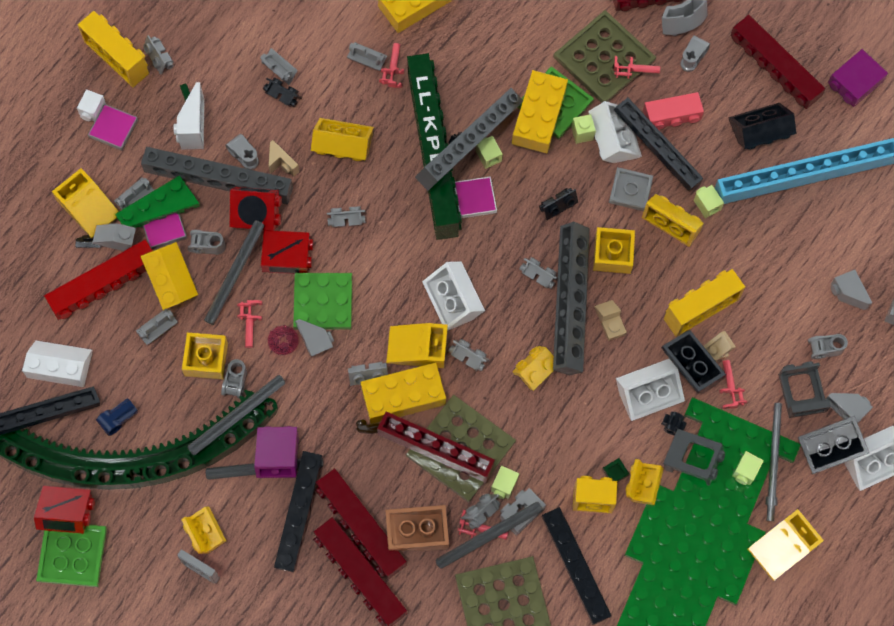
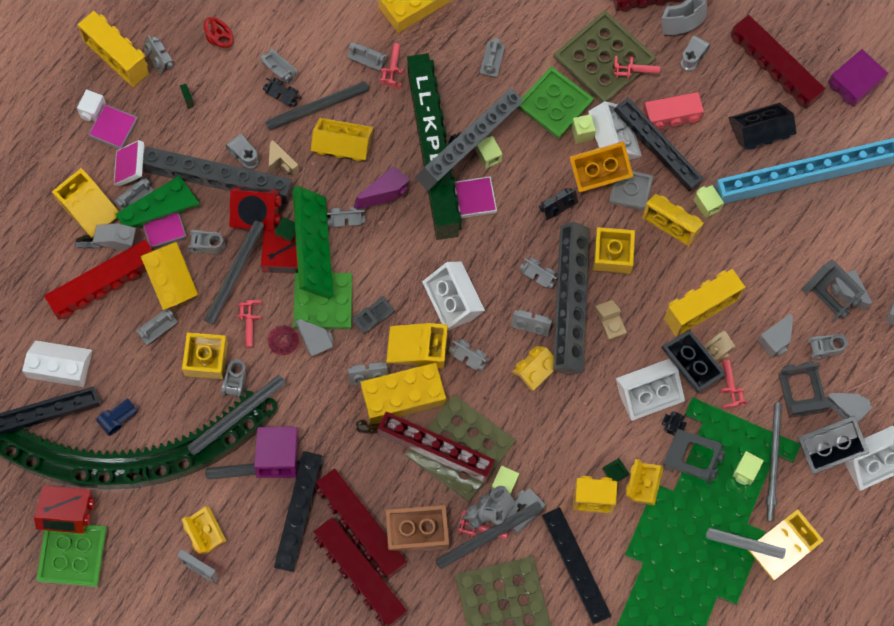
white slope [174,82,204,150] -> none
yellow brick [512,70,568,154] -> none
none -> dark pink tile [114,140,144,187]
none -> red piece [203,17,234,48]
none -> dark grey axle [266,81,369,130]
none -> dark green tile [274,217,296,243]
none -> green plate [292,185,333,299]
none -> dark grey slope [352,296,396,334]
none -> magenta slope [354,166,410,209]
none -> light grey piece [478,486,515,525]
none -> light grey hinge [480,38,505,78]
none -> light grey hinge [511,309,552,337]
none -> light orange slope [569,141,634,192]
none -> light grey axle [706,528,786,559]
none -> light grey slope [758,314,793,358]
none -> dark grey window [802,259,865,321]

